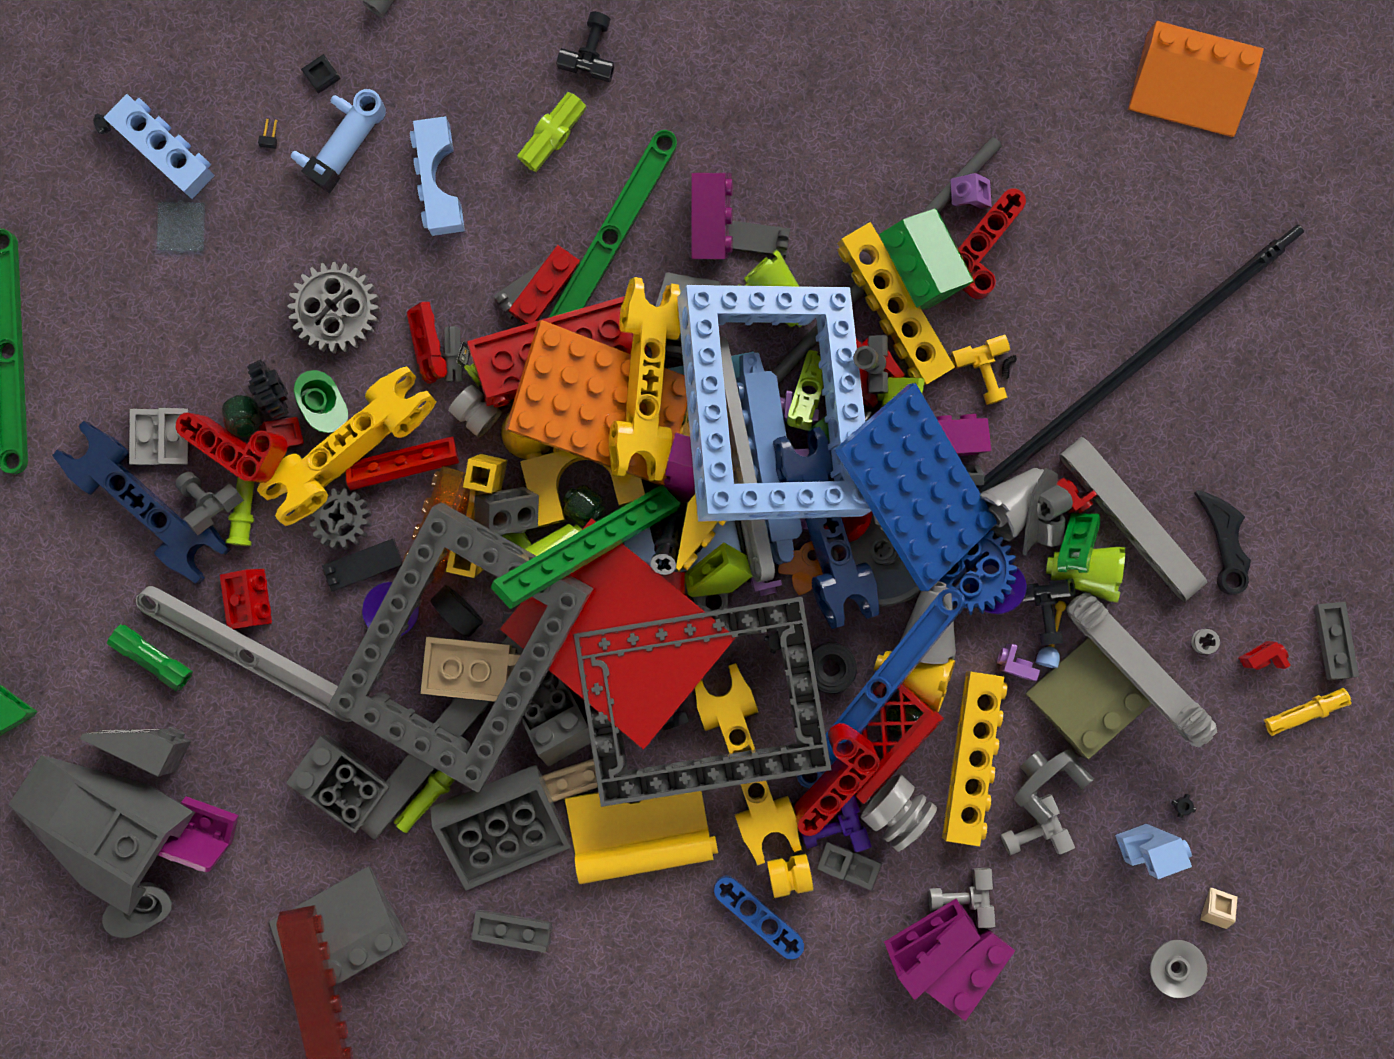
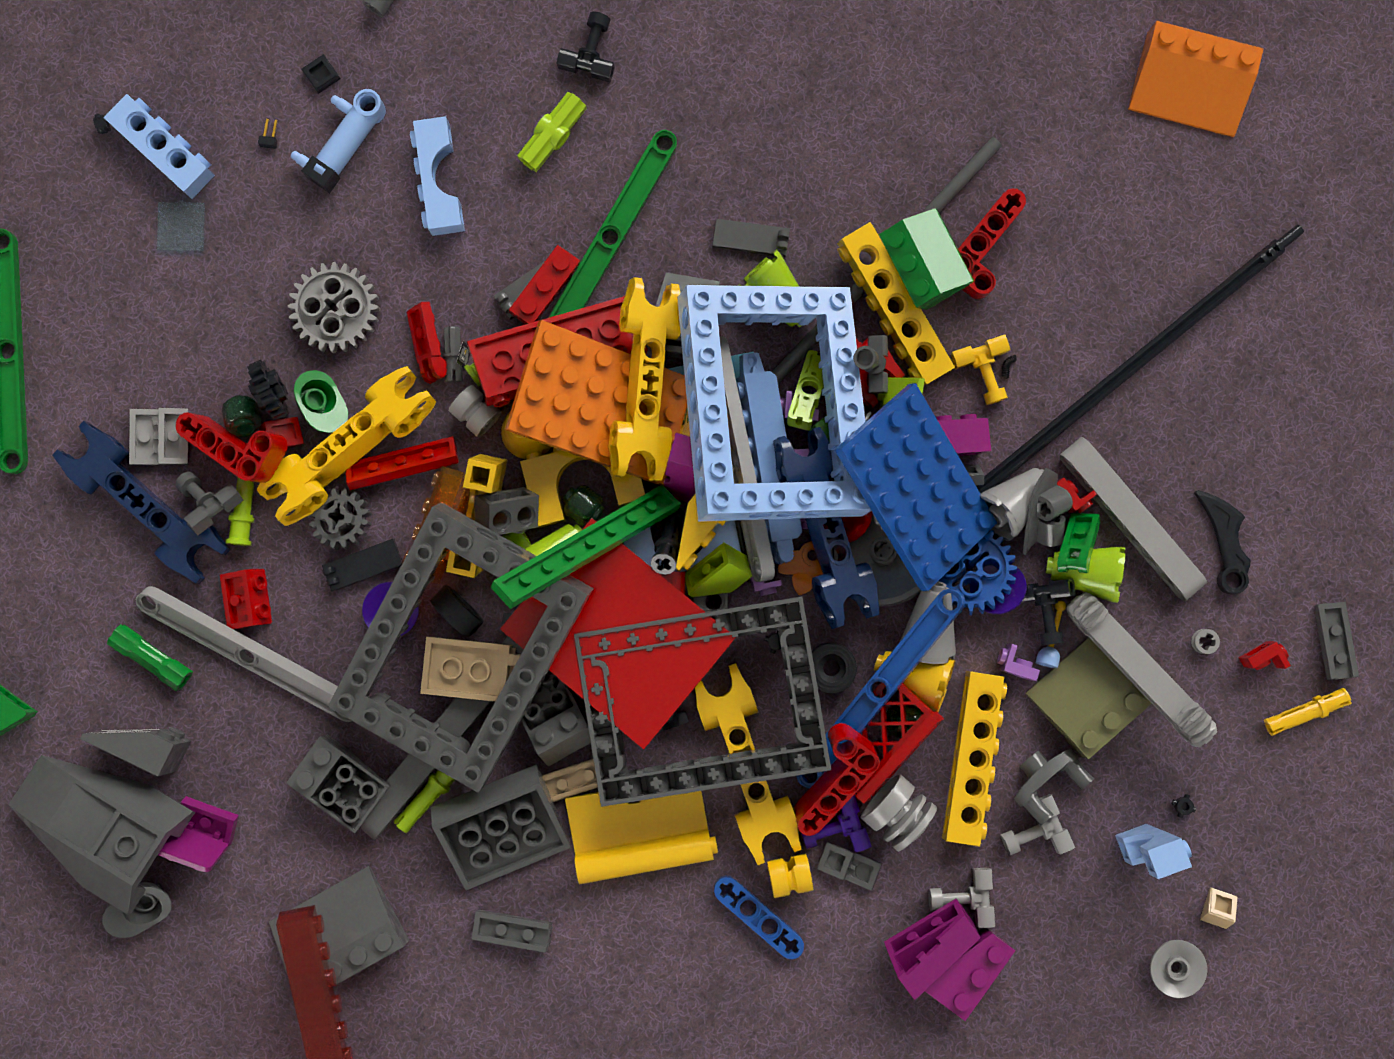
magenta wedge [692,173,733,259] -> none
medium lavender bracket [951,173,992,209] -> none

